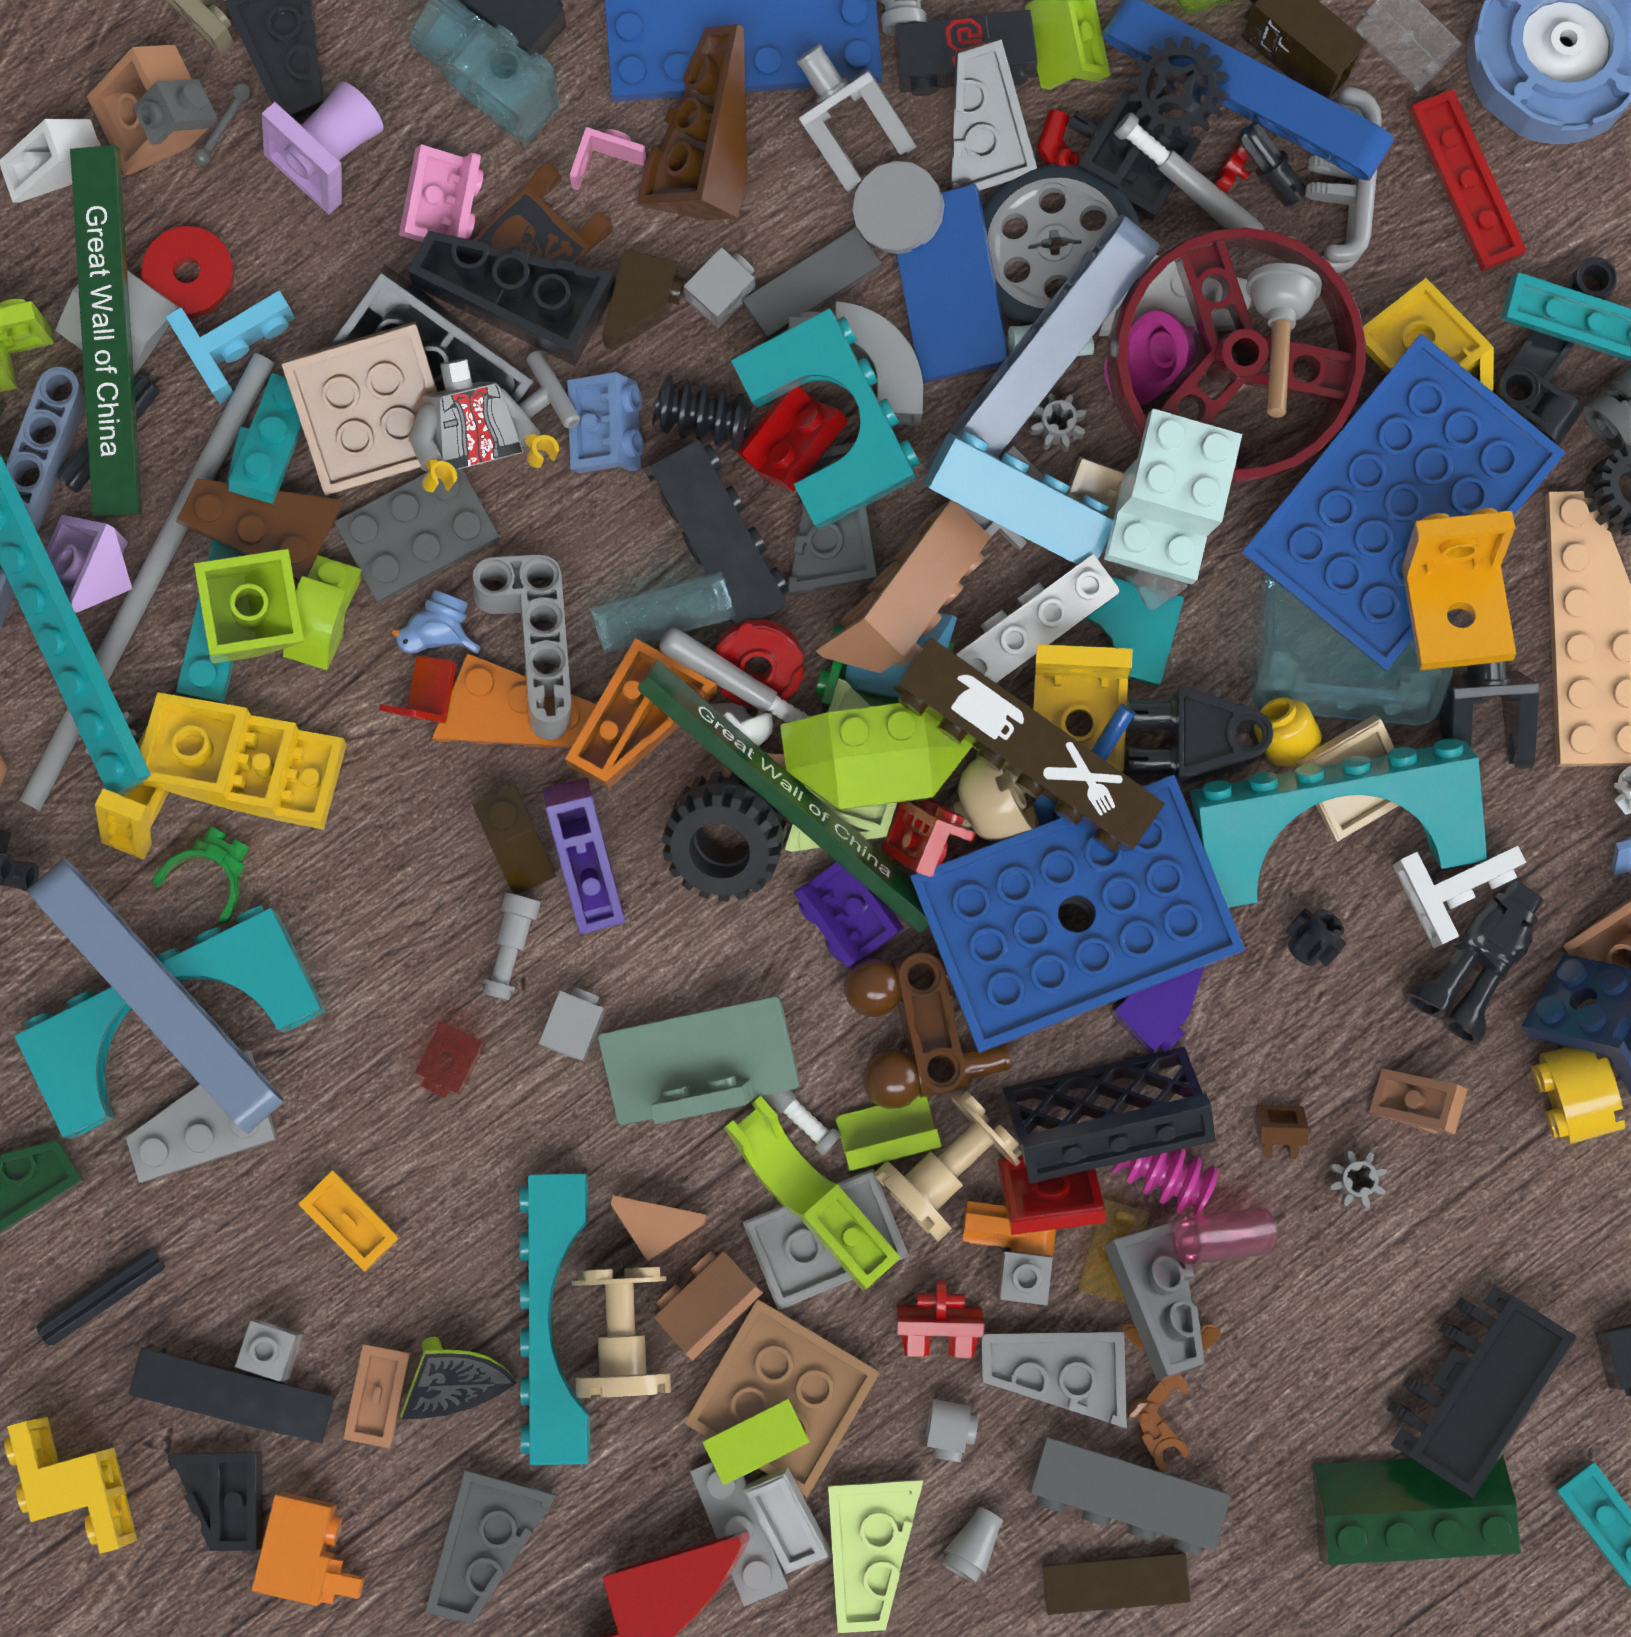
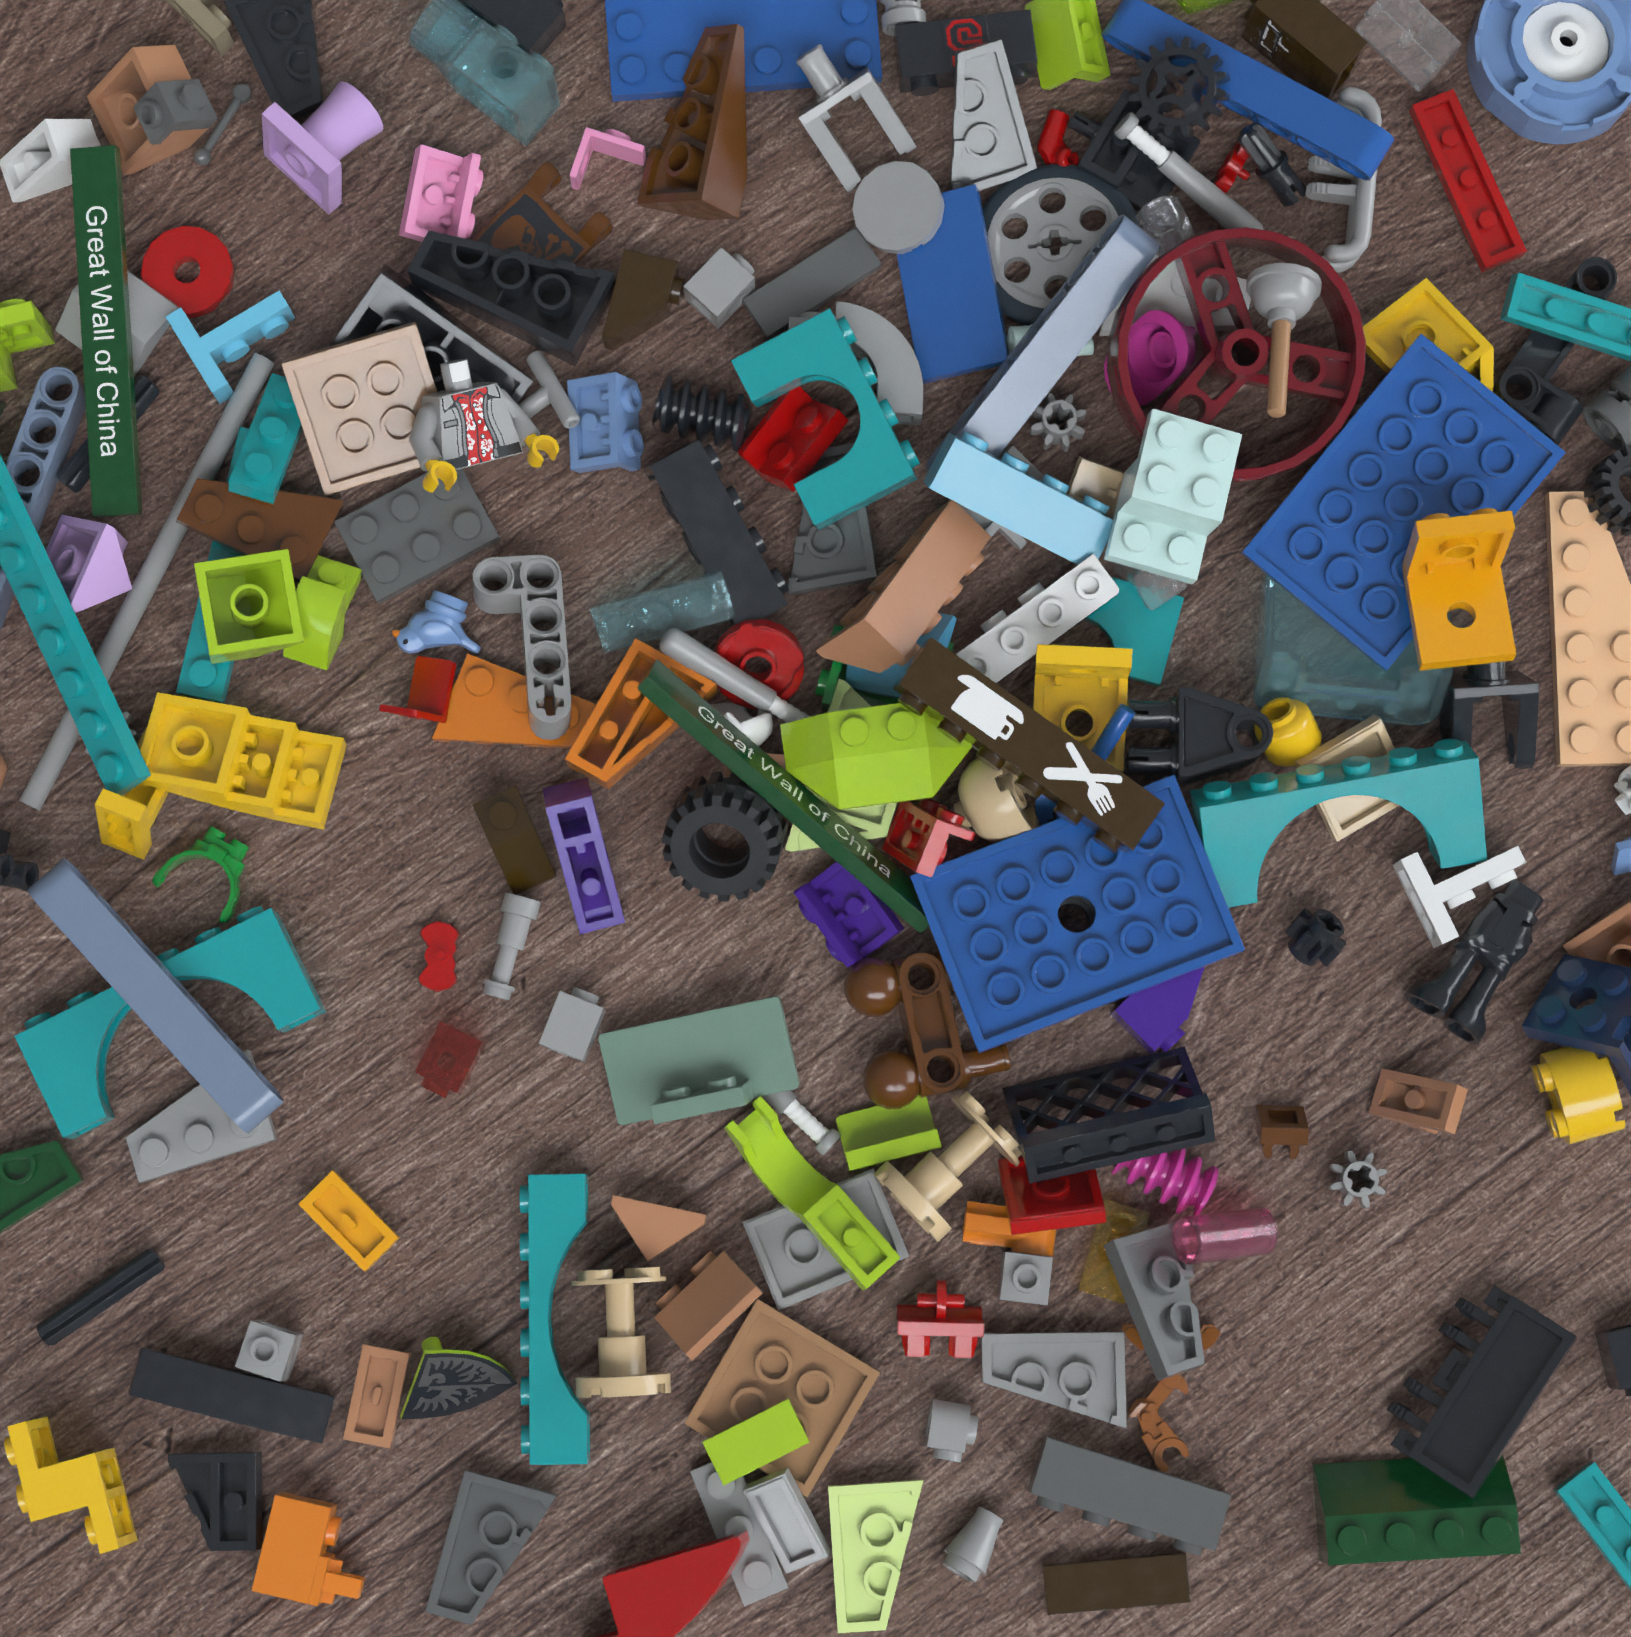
none -> red piece [418,920,459,992]
none -> clear rock [1135,195,1195,255]

